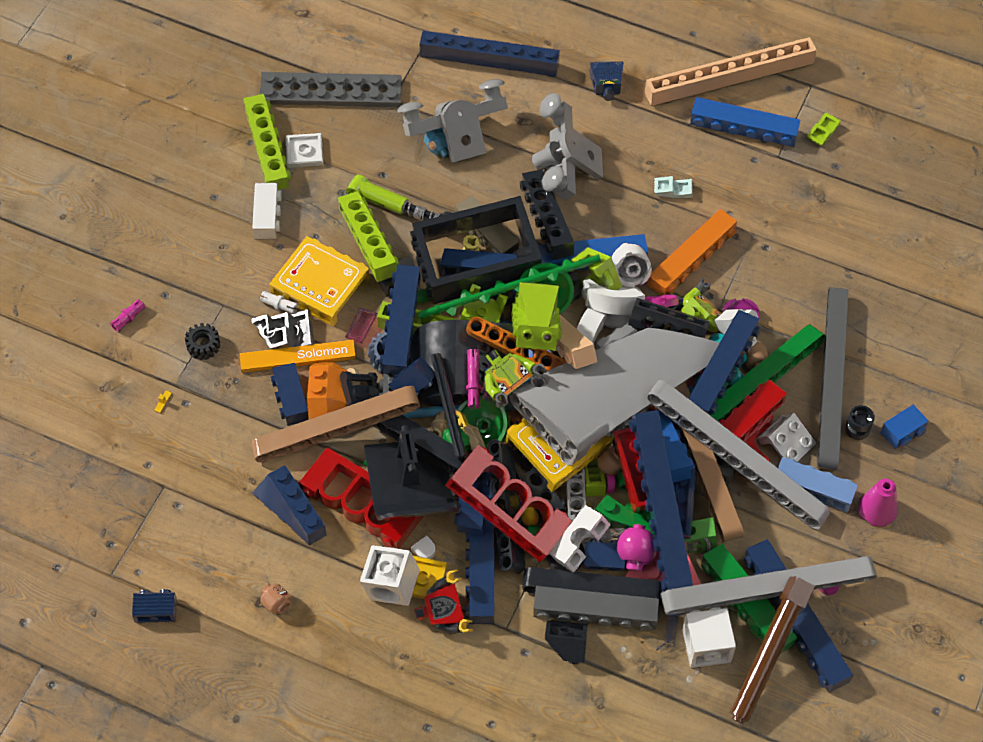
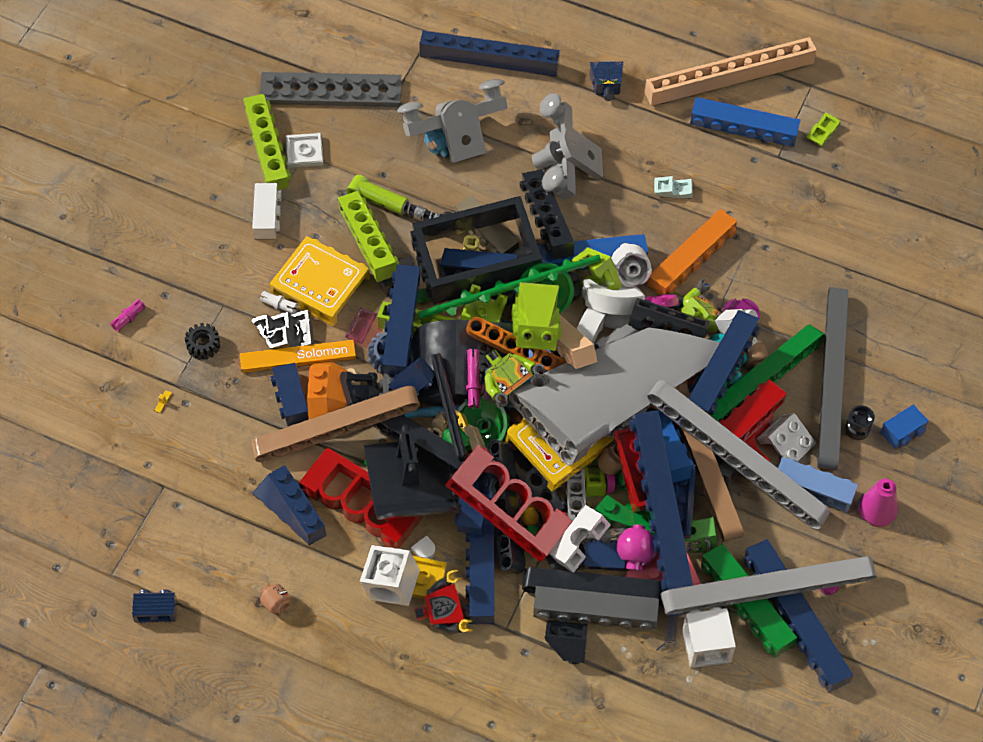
reddish brown brick [730,576,815,724] -> none

